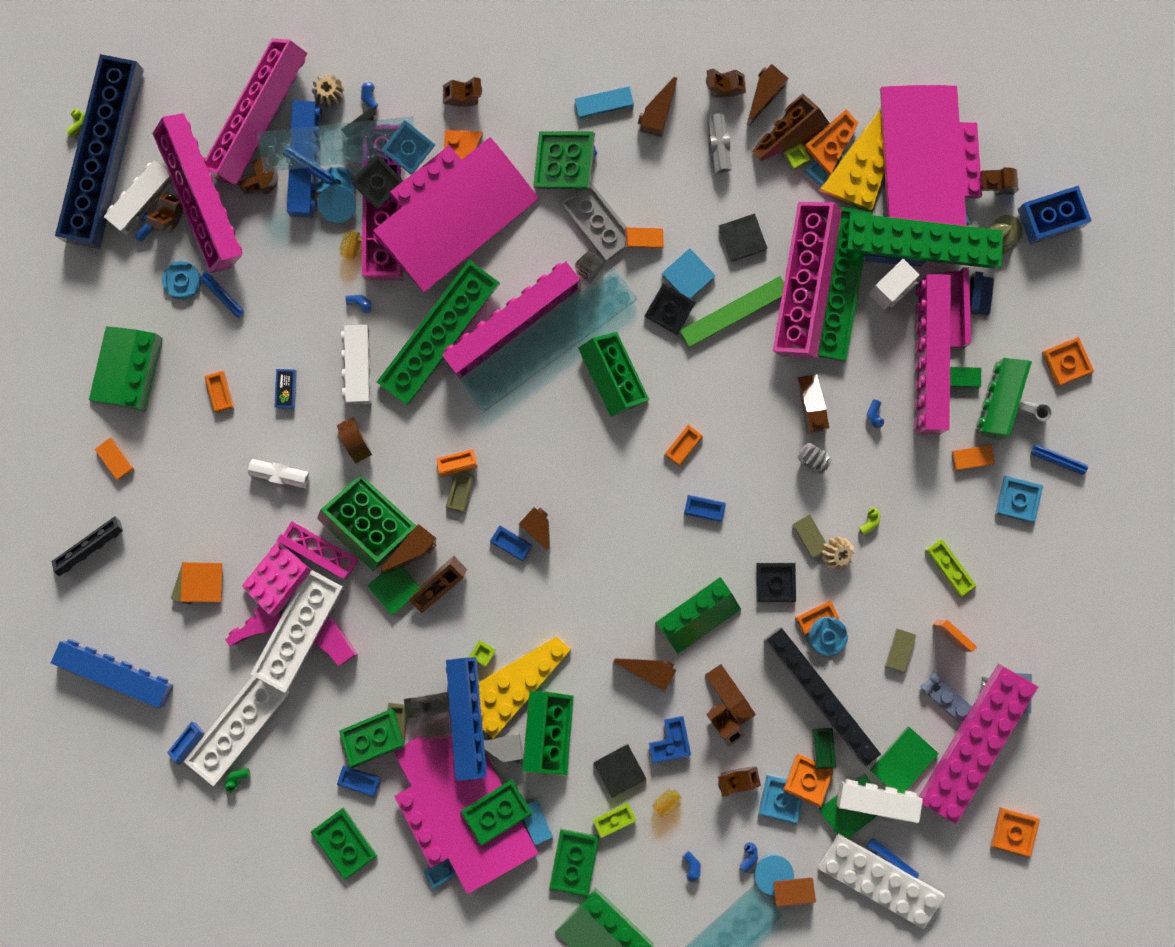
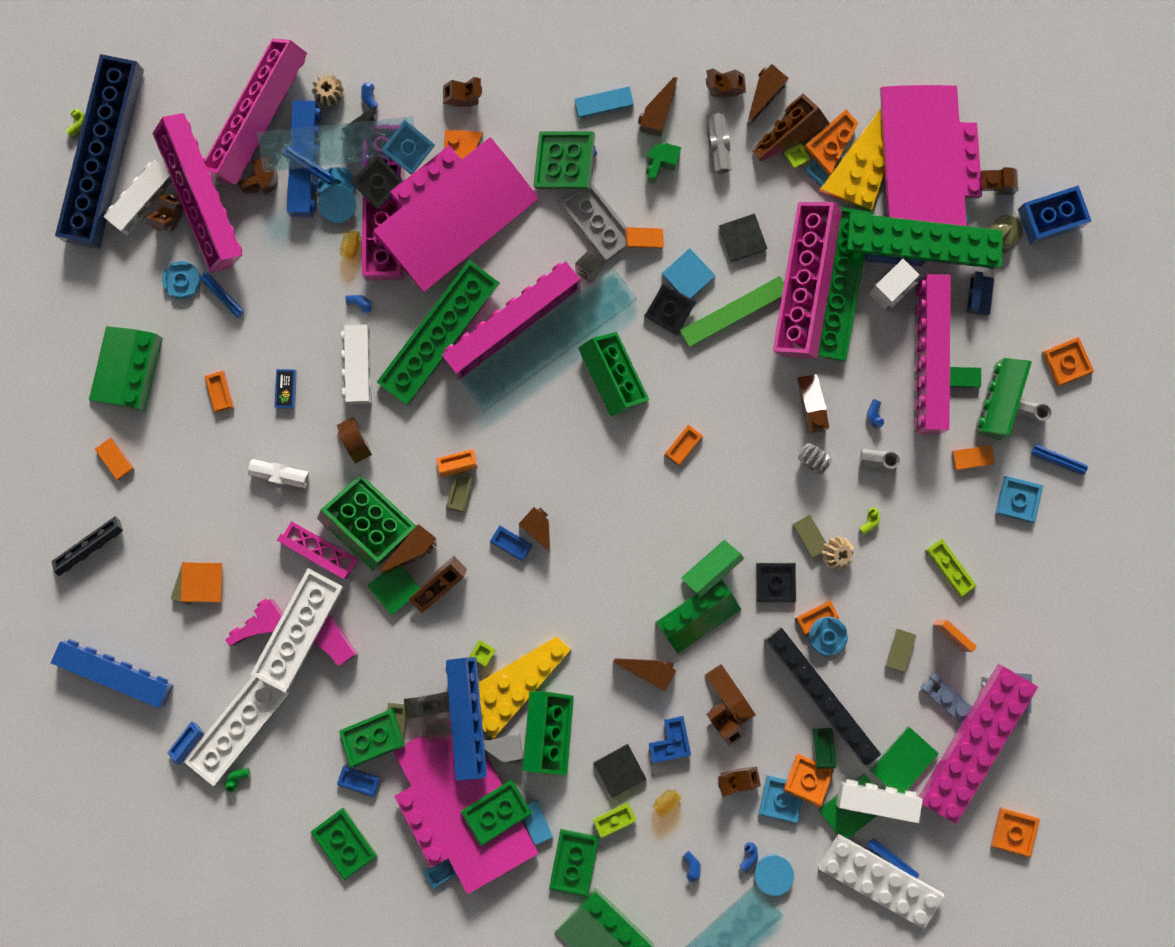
blue arm [135,213,153,242] -> none
dark pink plate [242,541,312,618] -> none
blue tile [684,495,726,522] -> none
dark orange panel [773,877,816,906] -> none
dark pink fence [944,267,971,348] -> none
none -> green brick [645,143,681,184]
none -> green tile [681,540,744,597]
none -> light grey piece [859,448,900,471]

